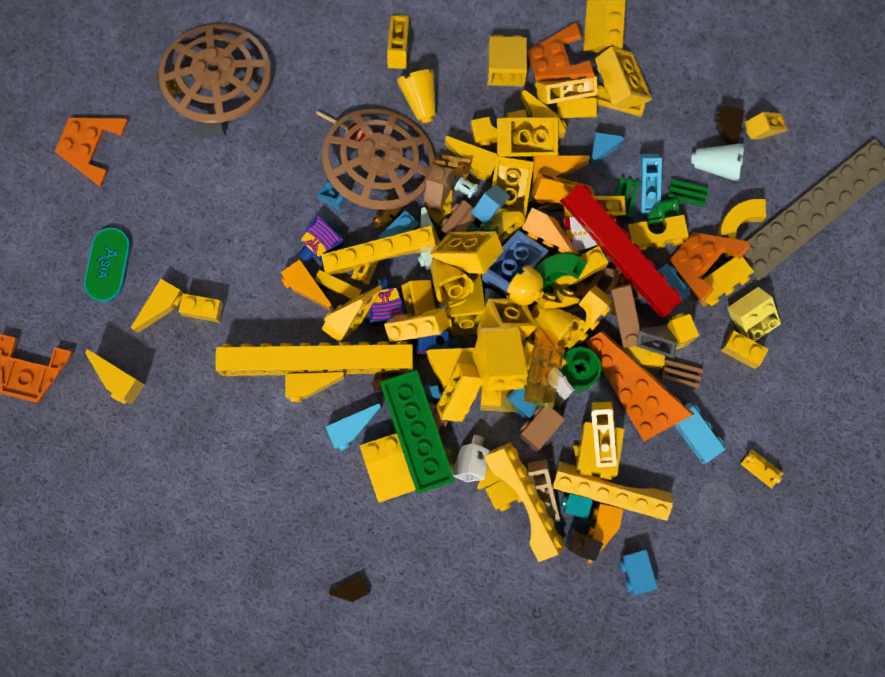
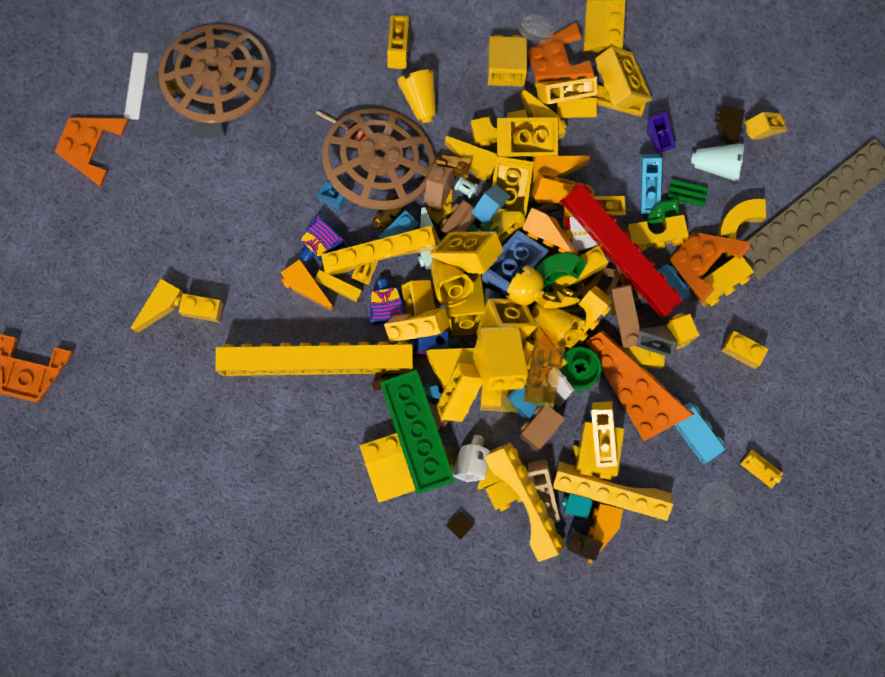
green tile [84,228,131,302] -> none
yellow slope [85,349,145,404] -> none
yellow slope [285,372,345,402] -> none
yellow slope [322,285,382,343] -> none
medium azure slope [326,404,382,451] -> none
dark brown tile [329,575,370,602] -> none
dark azure slope [590,132,624,166] -> none
green tile [616,178,639,219] -> none
dark azure brick [619,550,658,595] -> none
medium nougat tile [661,360,703,389] -> none
light yellow slope [727,287,781,342] -> none
none -> white sticker [124,52,148,120]
none -> dark brown tile [446,512,474,540]
none -> clear tile [518,13,554,43]
none -> dark purple slope [647,111,676,154]

